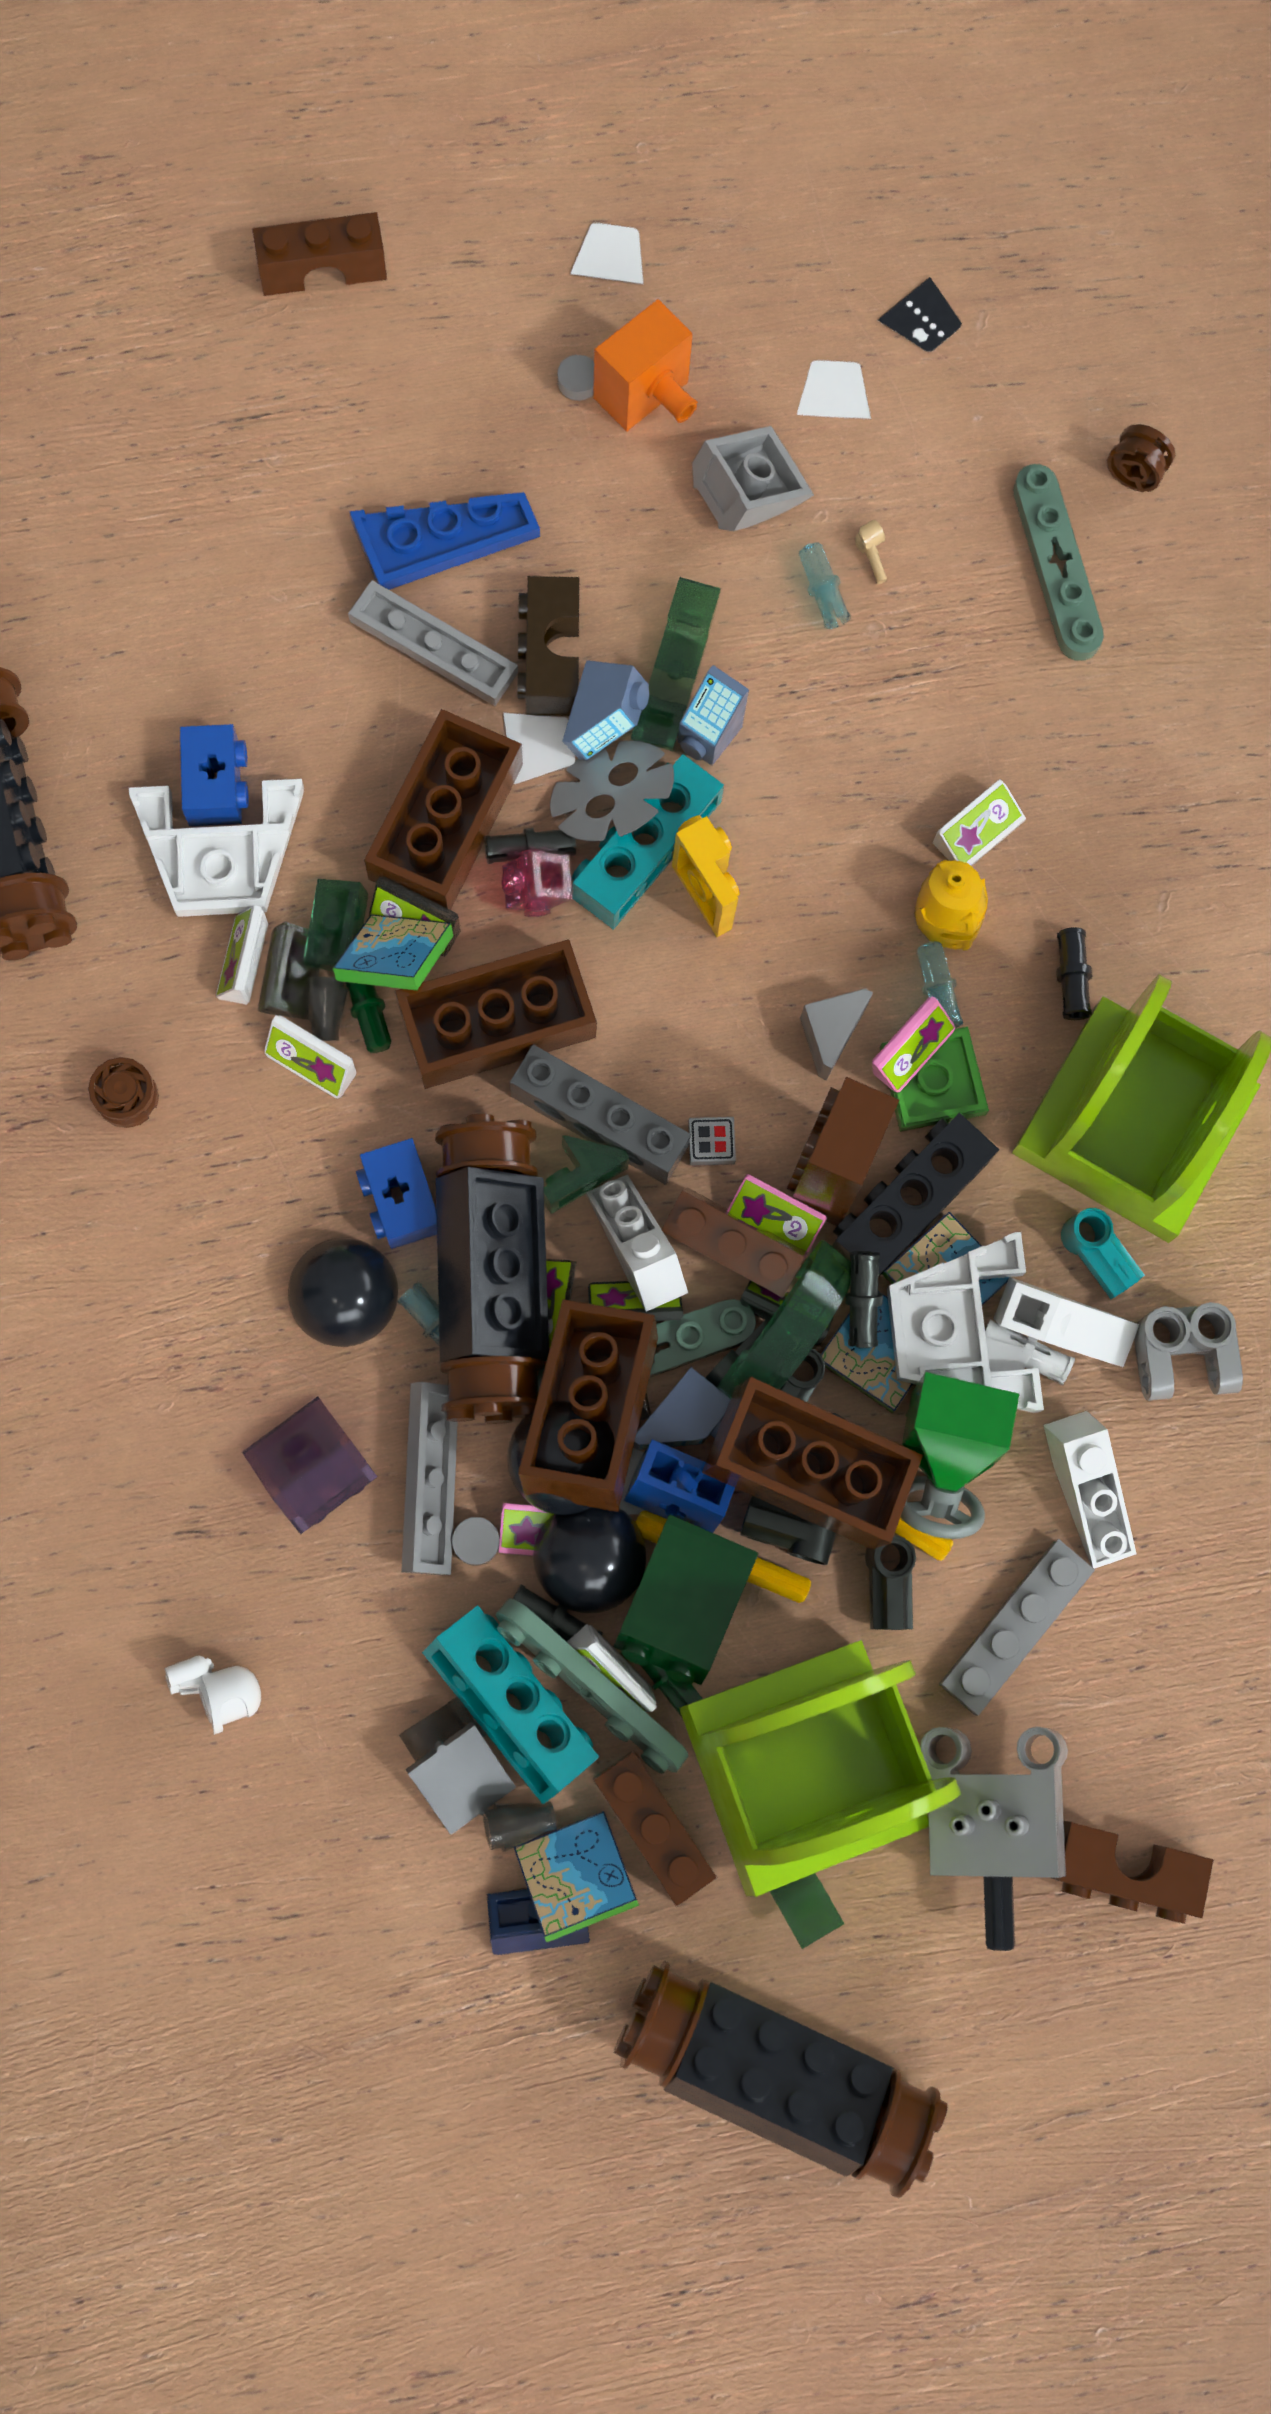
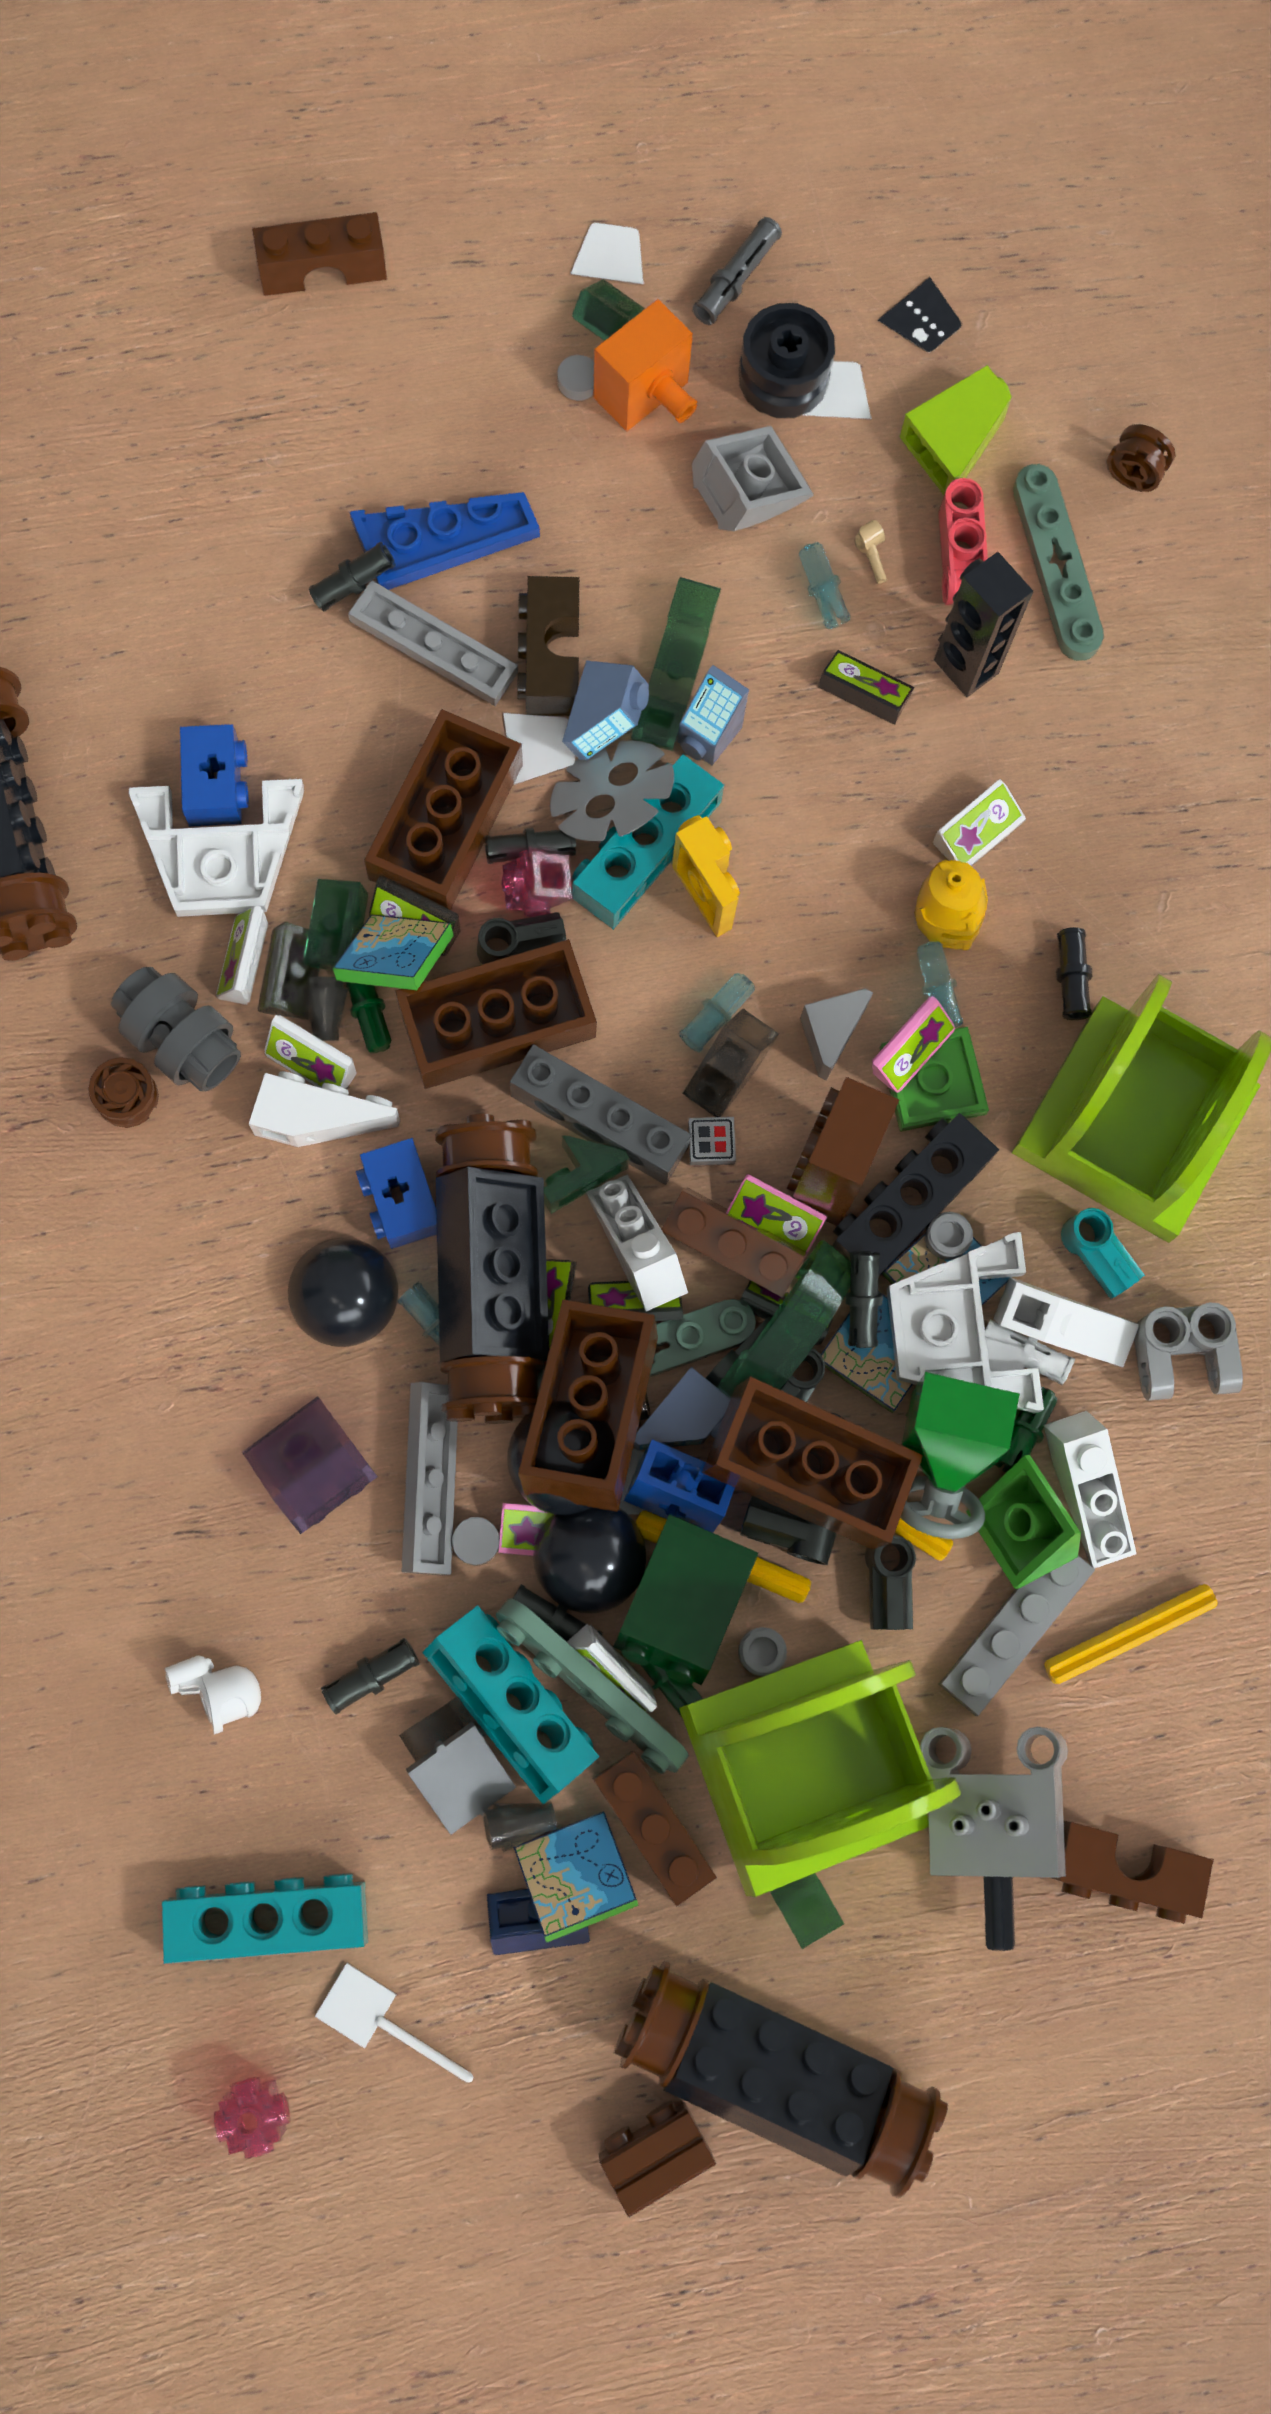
none -> dark grey piece [111,967,241,1092]
none -> teal brick [162,1874,368,1964]
none -> clear pink brick [214,2077,290,2159]
none -> white slope [249,1071,400,1147]
none -> pearl dark grey pin [309,542,396,611]
none -> white piece [315,1963,473,2083]
none -> pearl dark grey pin [321,1638,420,1714]
none -> pearl dark grey piece [477,912,566,964]
none -> clear green slope [572,279,645,341]
none -> reddish brown brick [599,2101,716,2217]
none -> clear light blue axle [679,973,755,1053]
none -> clear smoke slope [682,1009,779,1117]
none -> dark grey pin [693,217,782,325]
none -> light grey tile [738,1627,787,1676]
none -> black wheel [739,303,835,418]
none -> slope [818,650,914,725]
none -> lime slope [900,365,1012,495]
none -> light grey tile [925,1212,973,1260]
none -> black brick [934,552,1033,698]
none -> coral piece [938,478,988,605]
none -> bright green slope [966,1455,1081,1589]
none -> dark green axle [995,1386,1057,1473]
none -> yellow axle [1044,1584,1218,1684]

